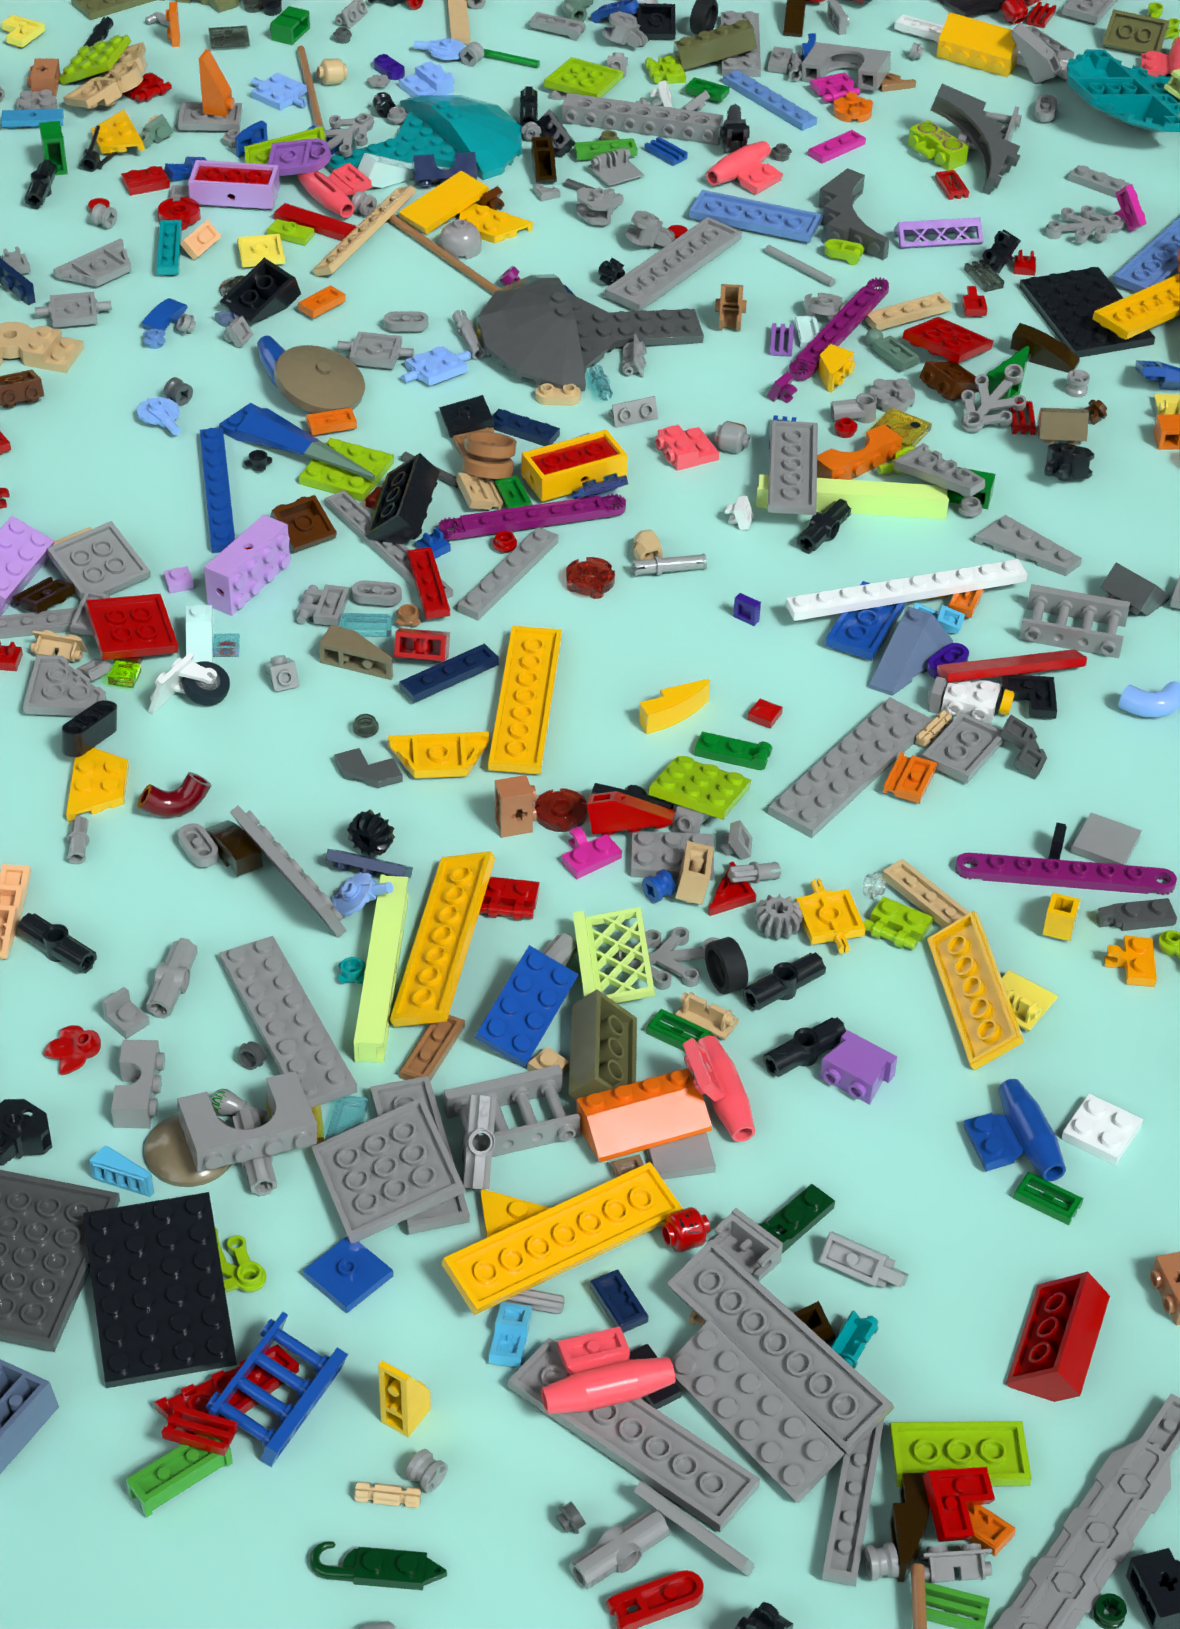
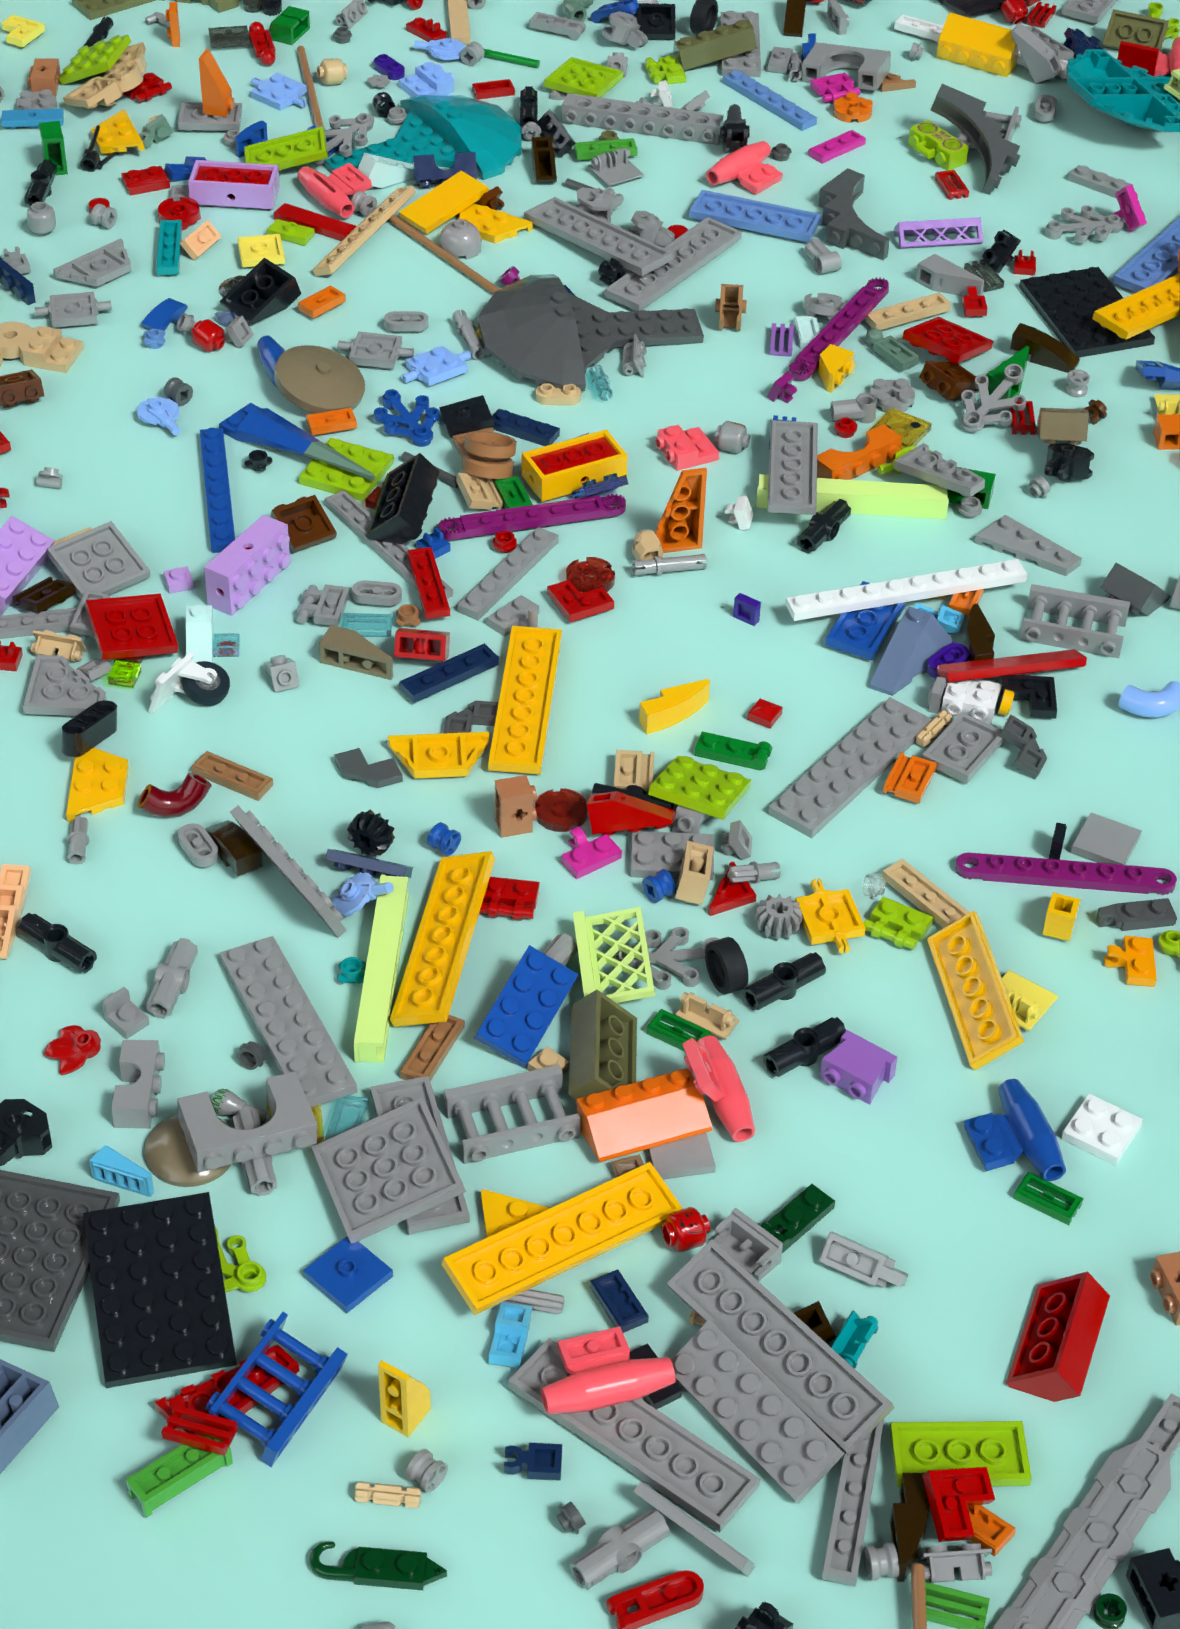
medium lavender tile [268,139,331,176] -> none
clear smoke plate [352,714,379,738] -> none
light grey piece [462,1094,497,1189] -> none
light grey tile [533,184,560,202] -> none
light grey hinge [608,396,658,428] -> none
blue tile [644,137,688,166] -> none
green plate [685,77,730,103] -> none
light grey bar [765,245,835,287] -> none
lime plate [824,239,864,265] -> none
none -> light grey head [26,202,56,236]
none -> light grey plate [36,467,63,489]
none -> red head [191,319,225,353]
none -> medium nougat tile [191,751,273,801]
none -> red plate [249,22,276,66]
none -> blue plant [374,389,439,447]
none -> red plate [406,18,446,42]
none -> blue wheel [427,822,461,856]
none -> dark grey tile [444,701,499,733]
none -> red tile [472,79,515,100]
none -> light grey plate [486,595,539,637]
none -> dark blue plate [504,1443,562,1480]
none -> light grey plate [524,197,673,276]
none -> red plate [547,580,614,623]
none -> tan plate [614,750,654,793]
none -> orange wedge [655,468,707,553]
none -> light grey piece [805,238,841,274]
none -> light grey slope [916,254,984,296]
none -> dark brown slope [965,603,995,661]
none -> light grey plate [1029,476,1051,499]
none -> dark blue plate [1063,27,1104,58]
none -> red tile [1117,41,1160,77]

